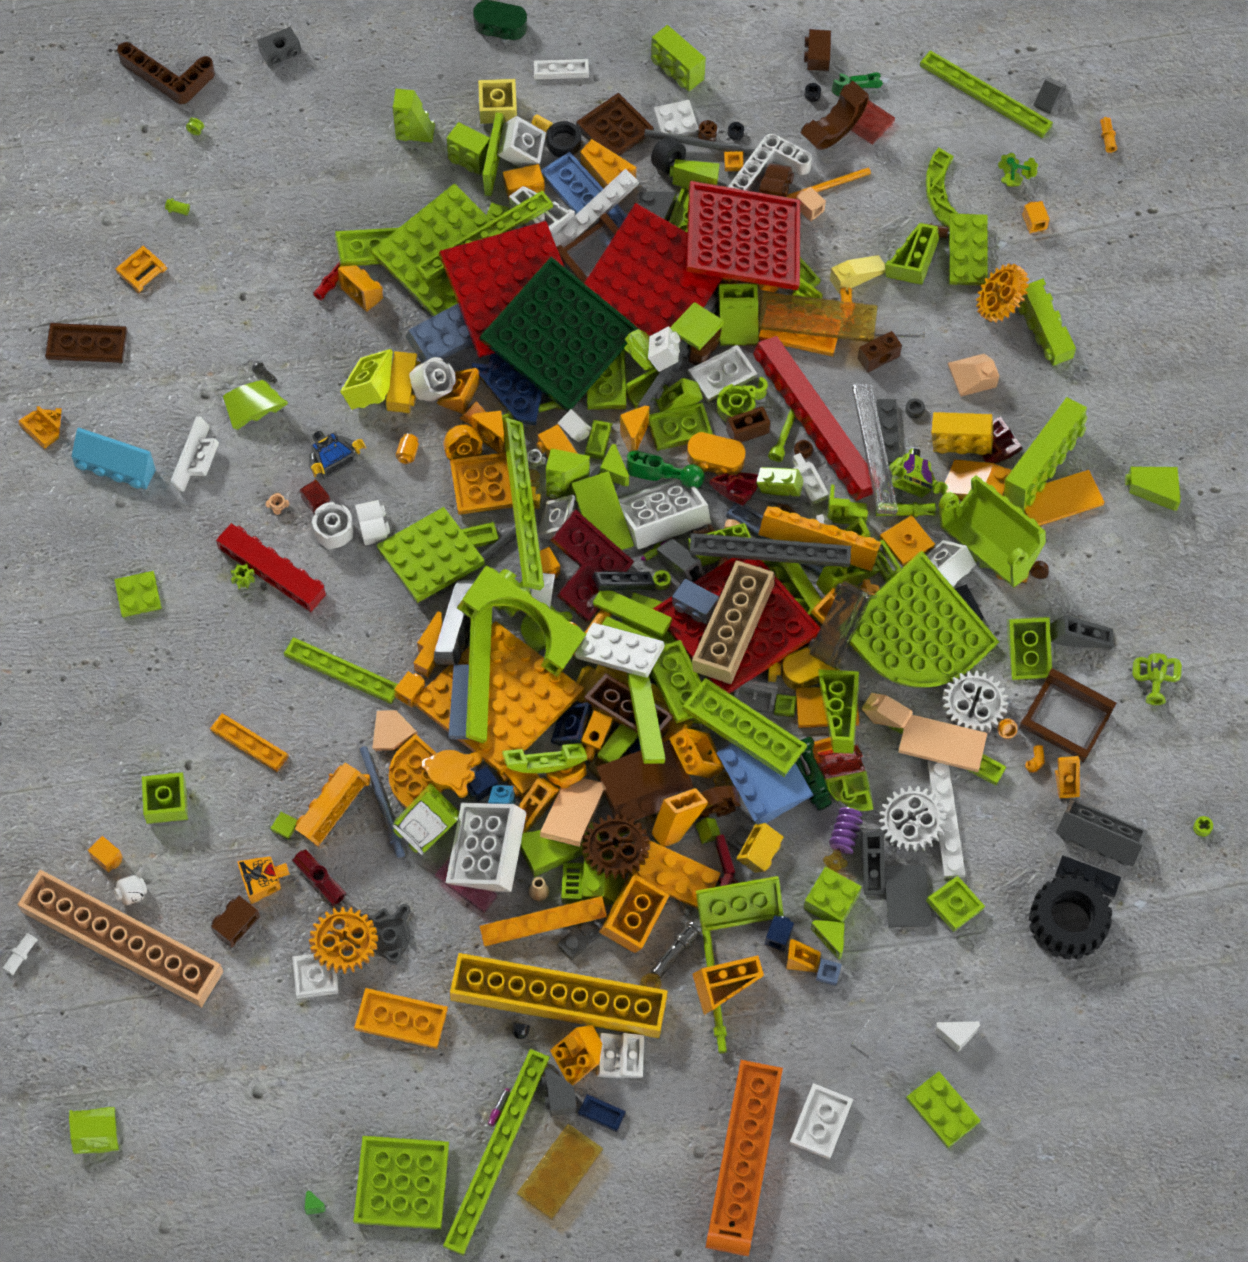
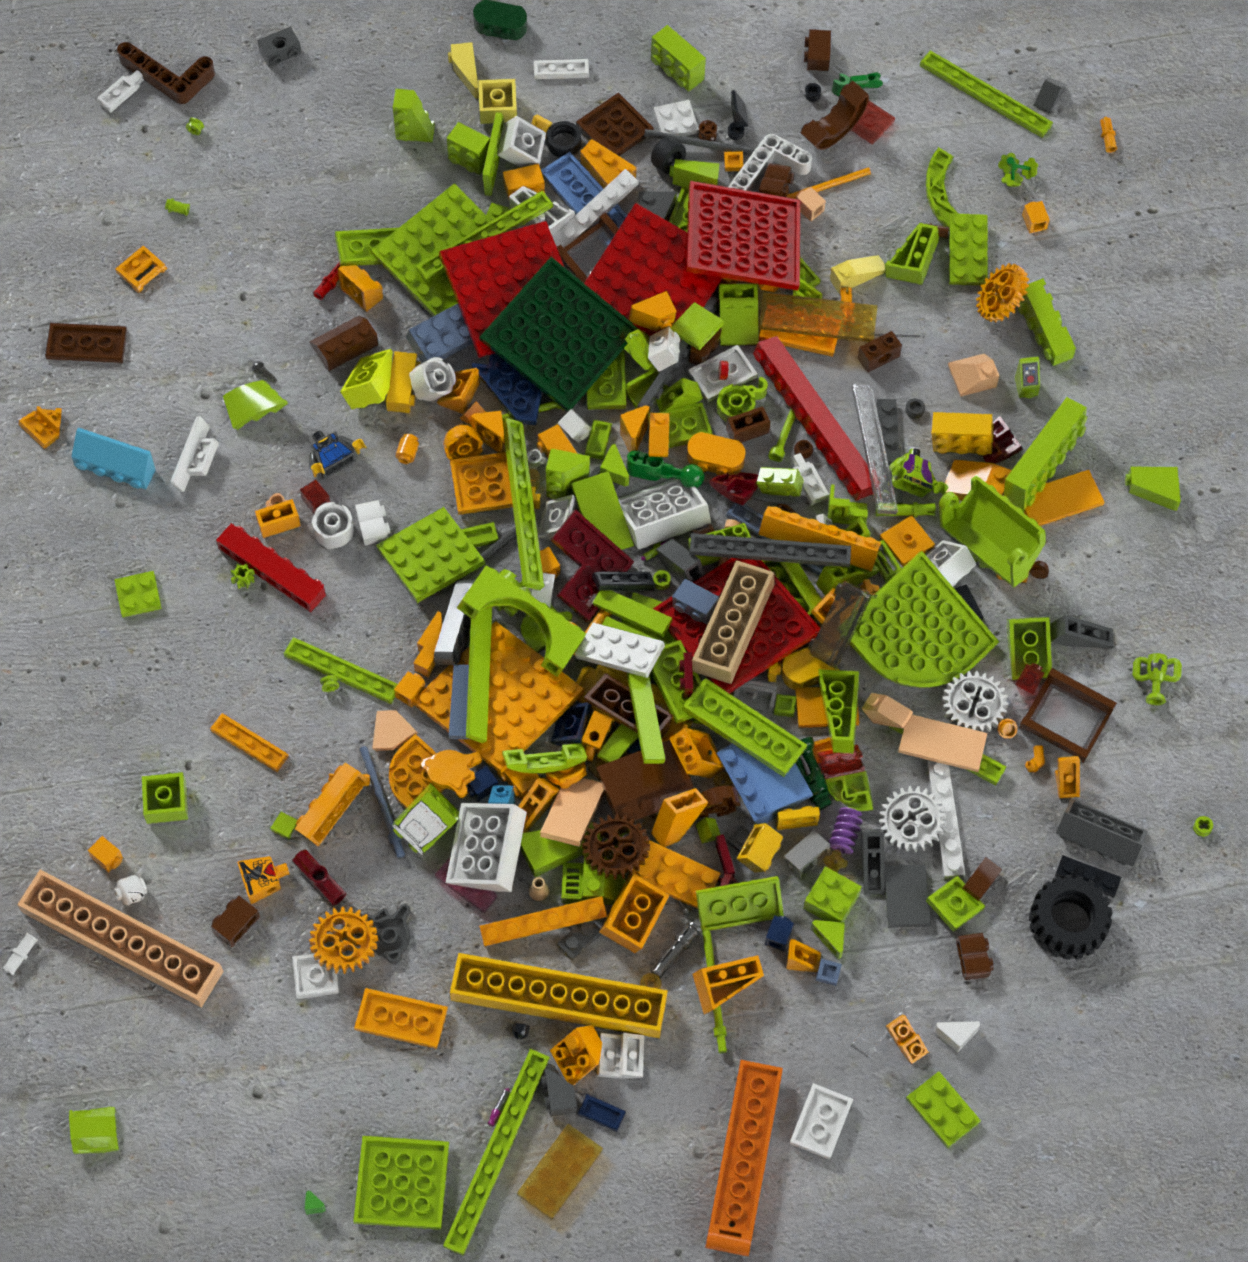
none -> white hinge [97,70,144,113]
none -> light orange brick [255,499,301,538]
none -> reddish brown slope [309,316,378,371]
none -> lime bush [320,675,340,692]
none -> light yellow slope [448,42,479,99]
none -> light orange slope [629,291,676,332]
none -> light orange slope [649,413,669,457]
none -> dark red plate [679,652,693,698]
none -> red tile [718,361,729,380]
none -> black slope [731,90,748,127]
none -> yellow plate [776,806,820,831]
none -> light grey hinge [784,830,831,880]
none -> light orange slope [886,1014,929,1064]
none -> reddish brown brick [956,933,994,981]
none -> reddish brown slope [962,857,1002,901]
none -> lime slope [1014,357,1040,398]
none -> clear red brick [1015,662,1045,694]

